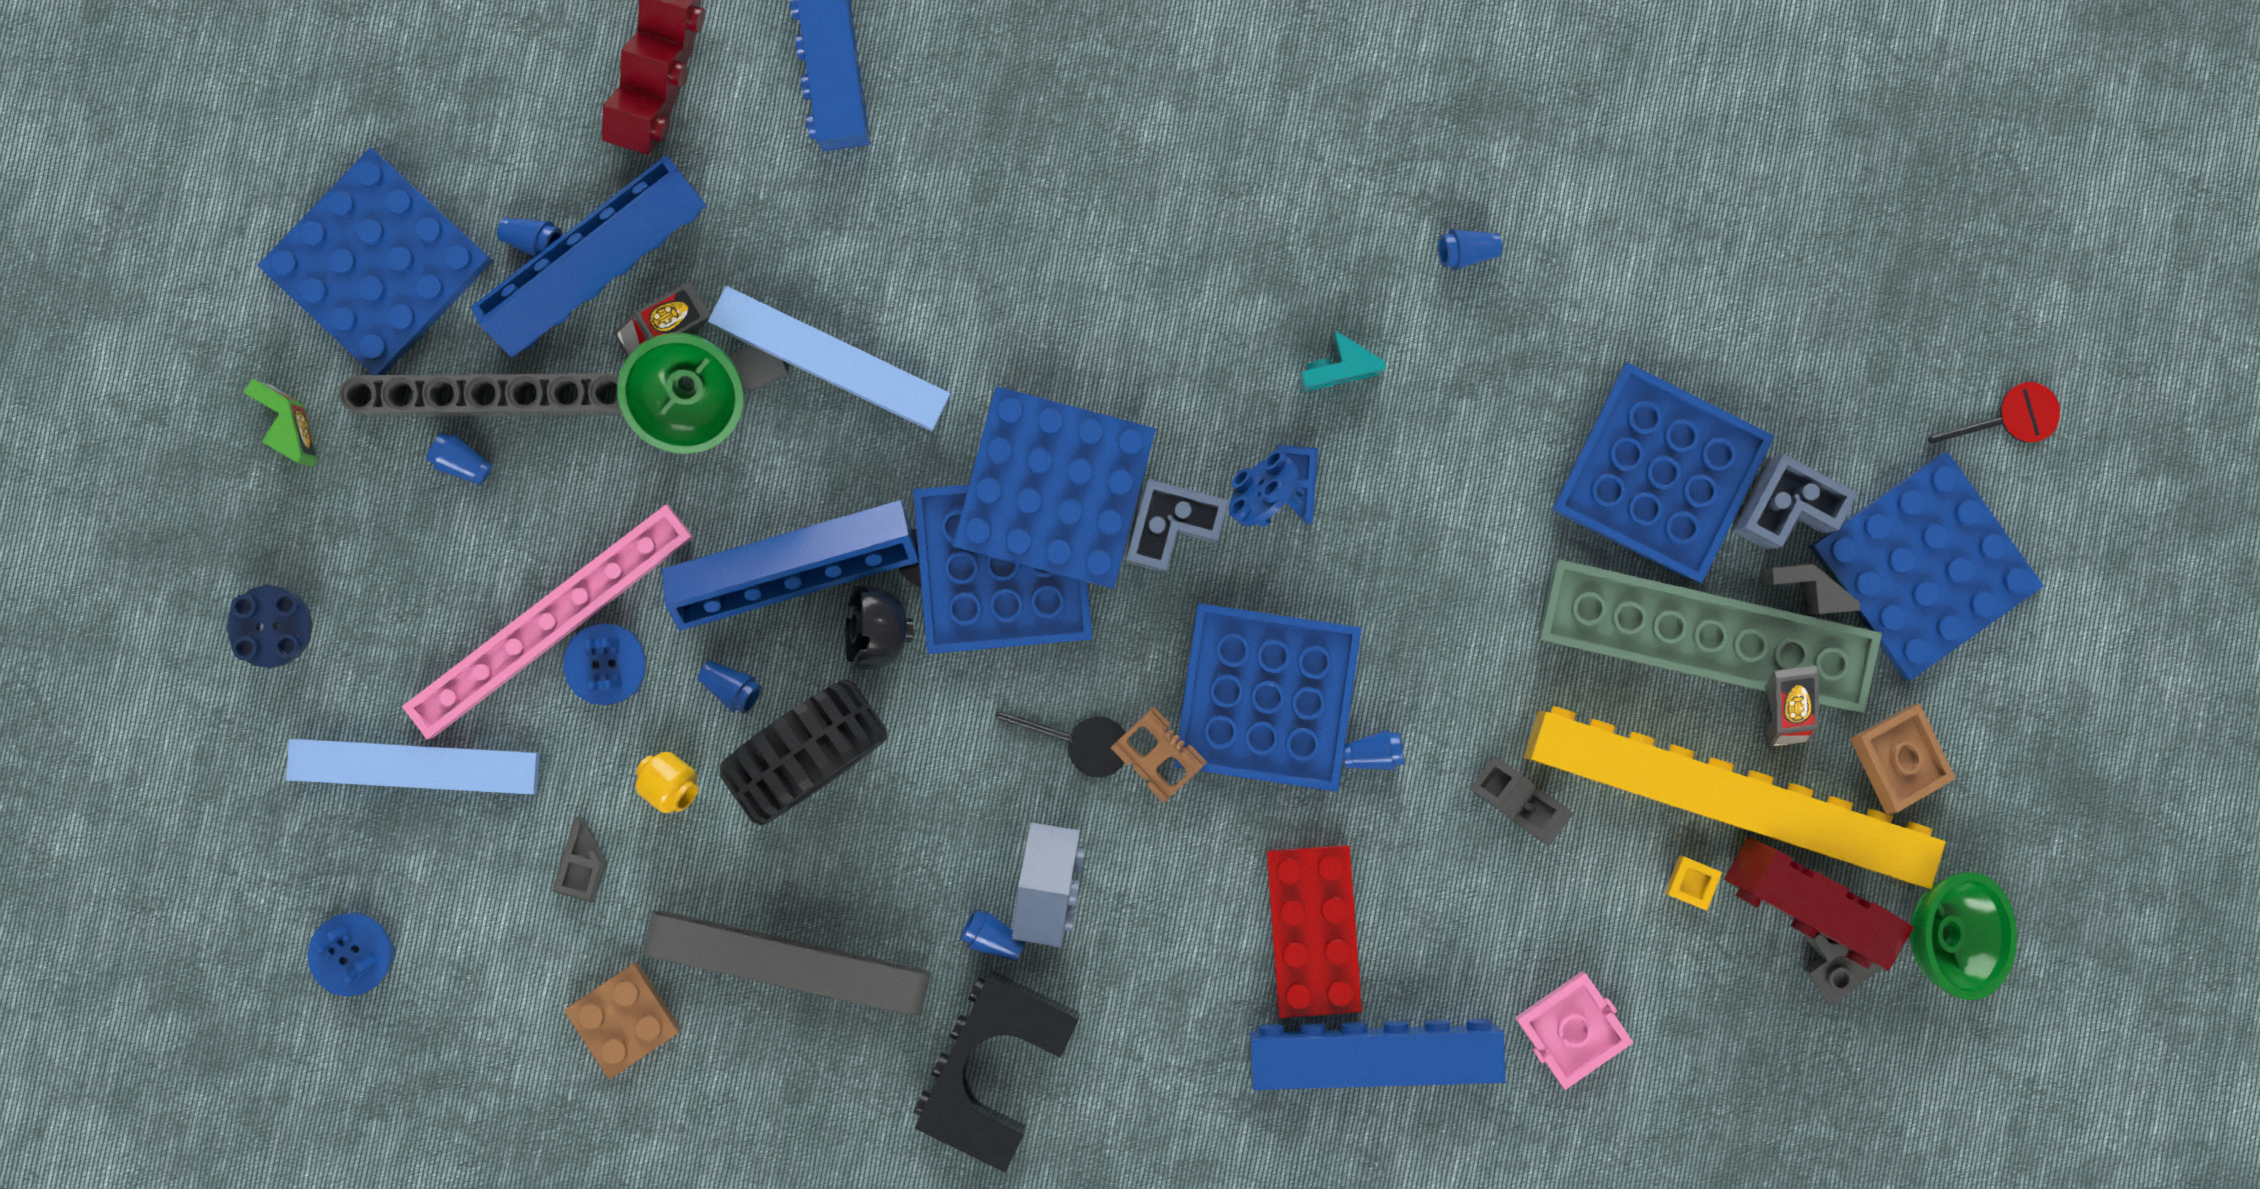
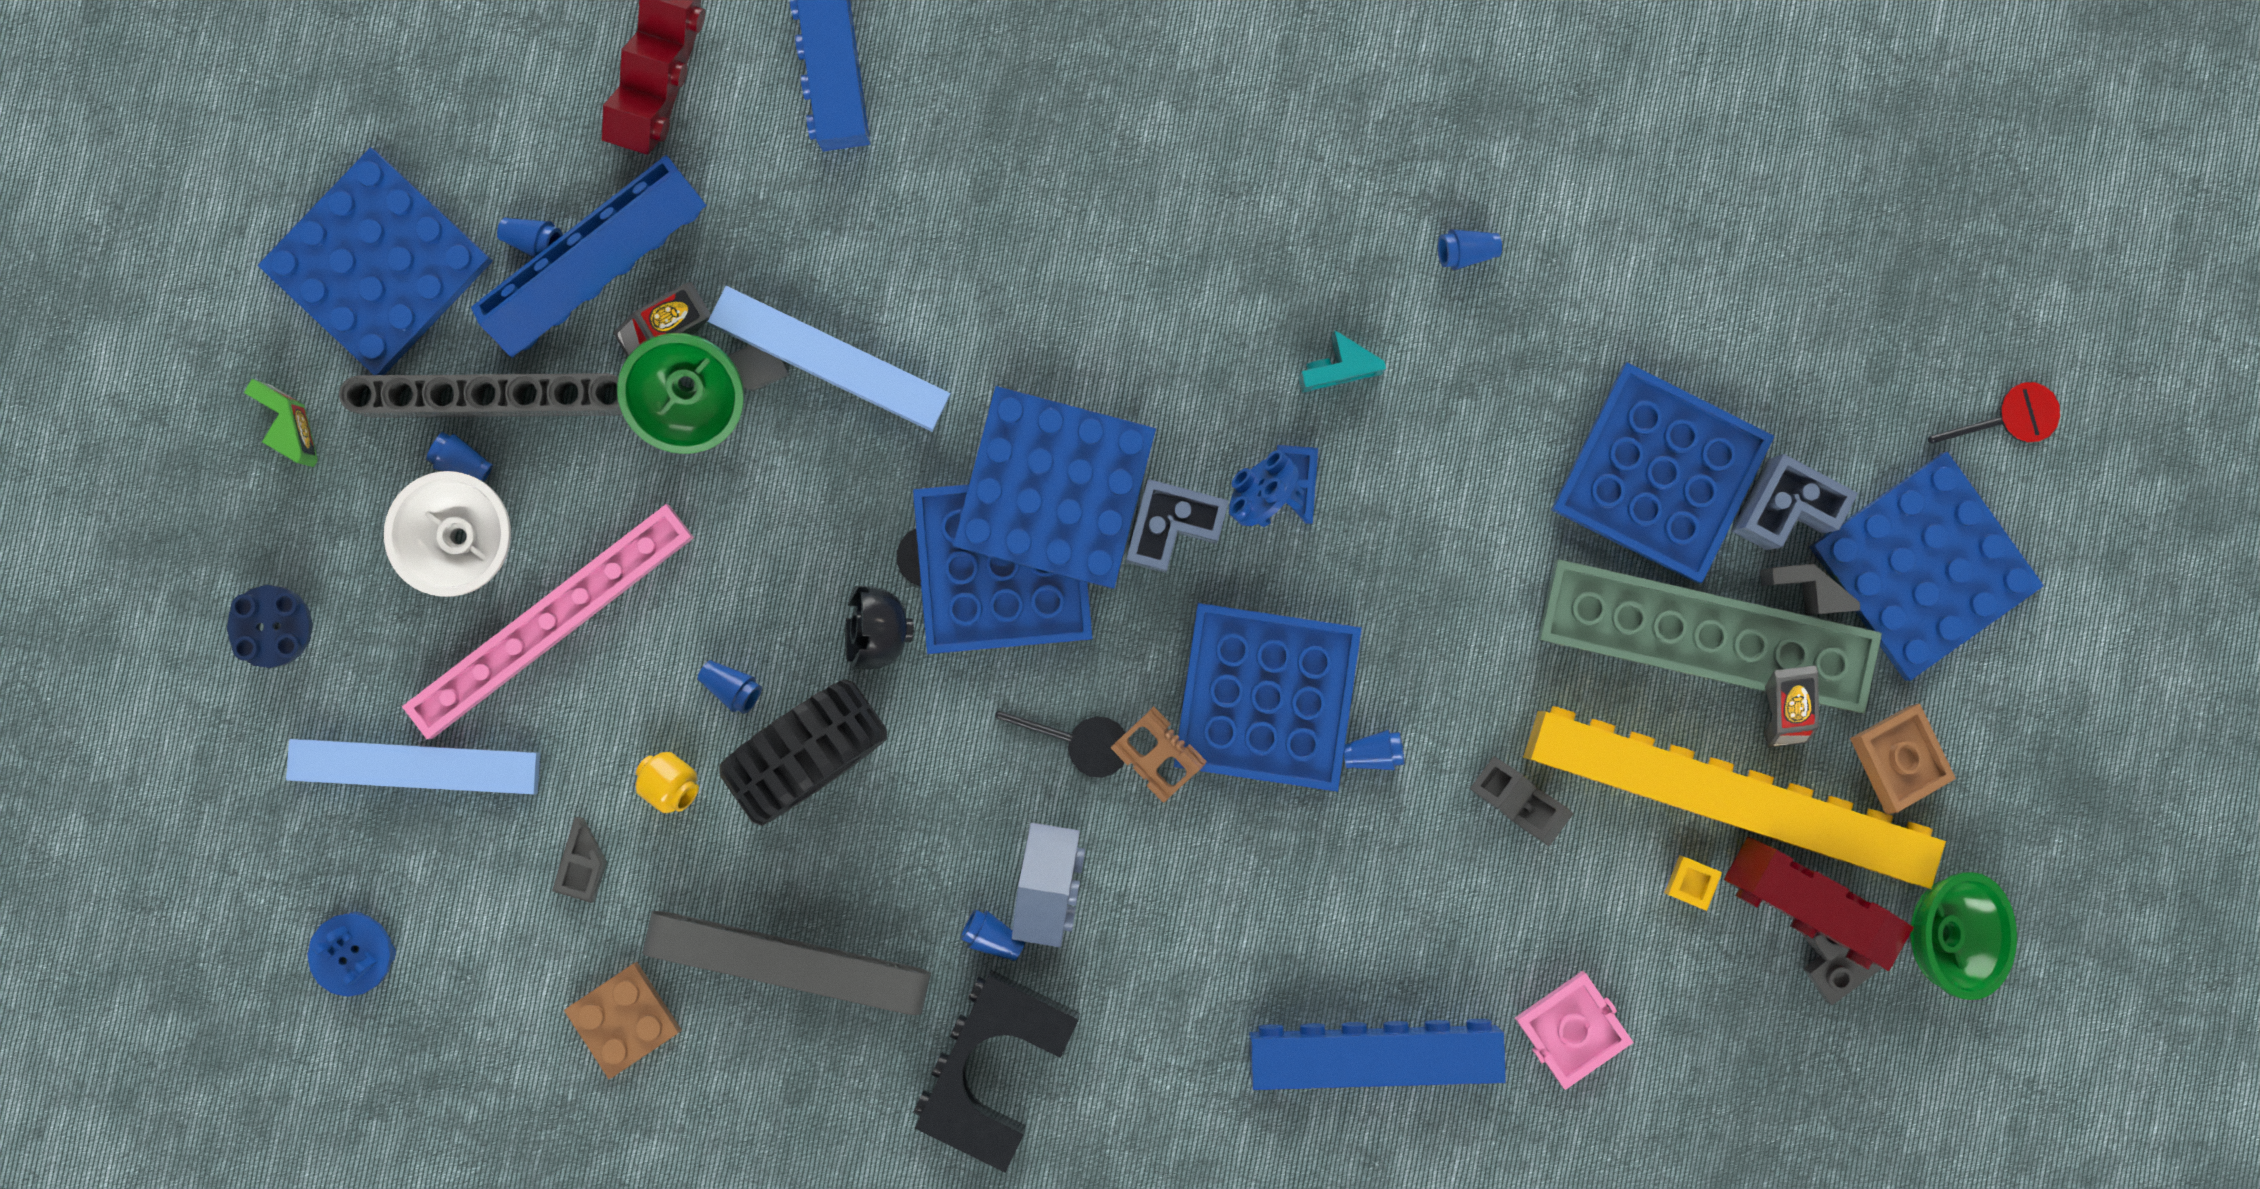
blue plate [563,623,647,705] -> none
blue brick [662,500,919,631] -> none
red plate [1266,844,1362,1018] -> none
none -> white hat [384,471,511,597]

